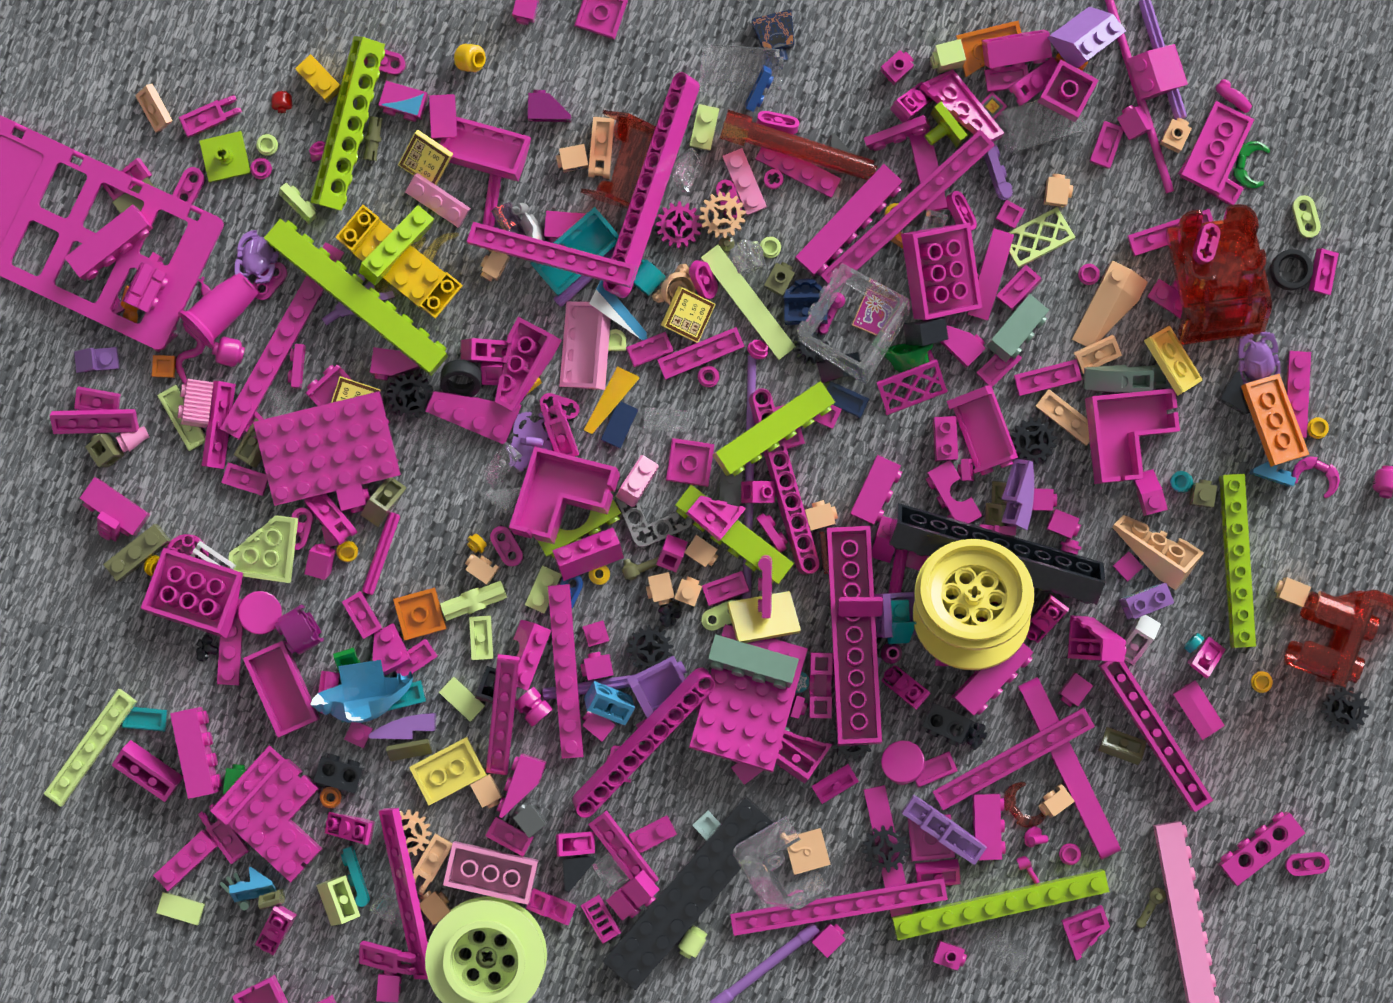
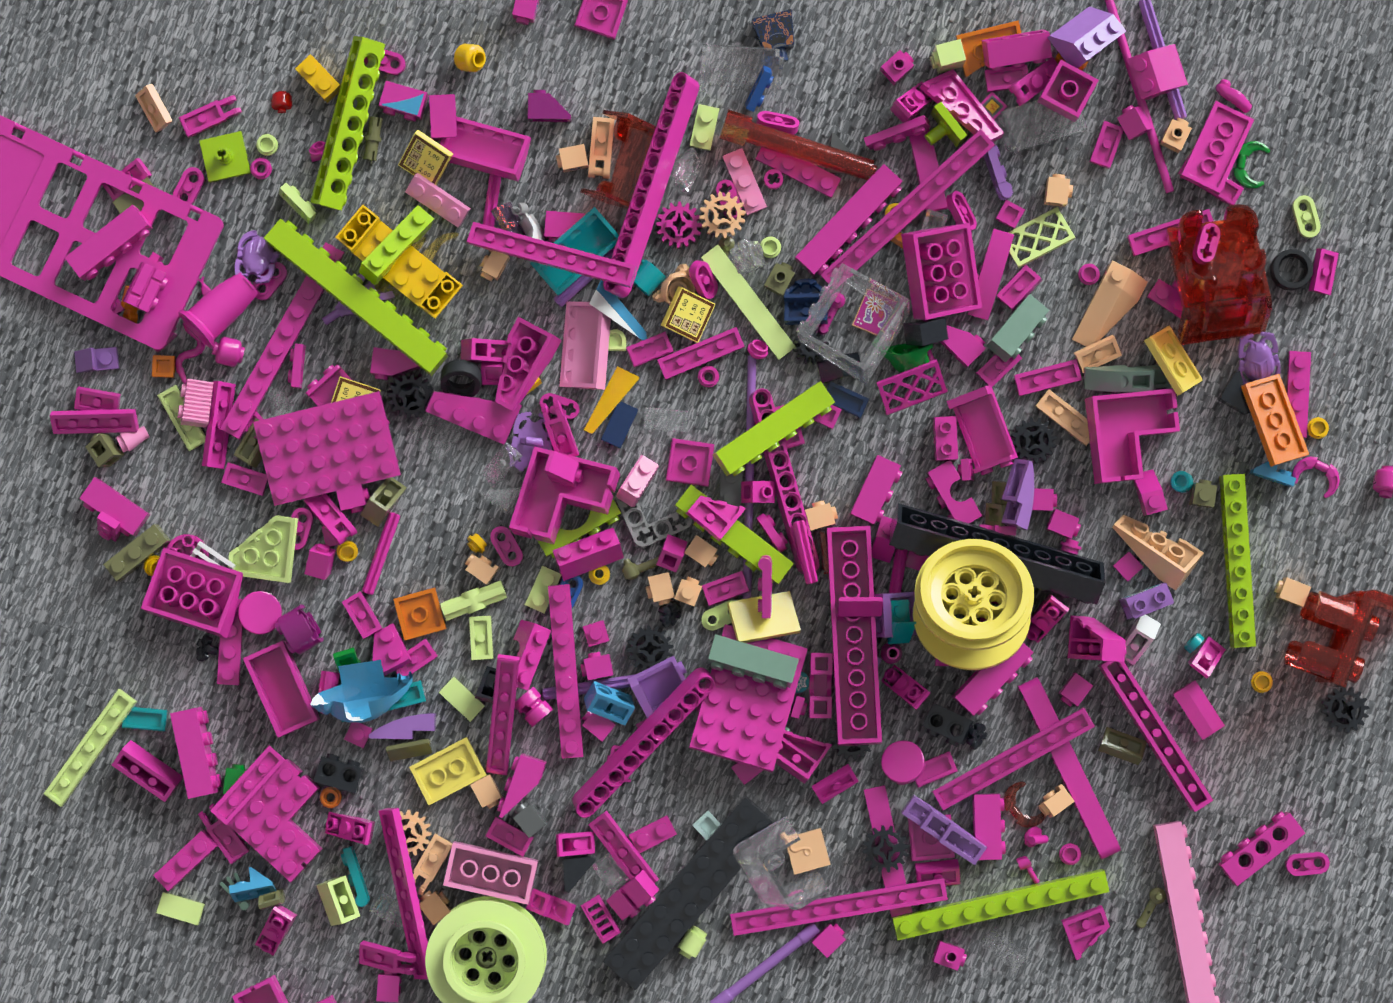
none -> dark pink slope [544,450,584,488]
none -> dark pink axle [793,520,818,584]

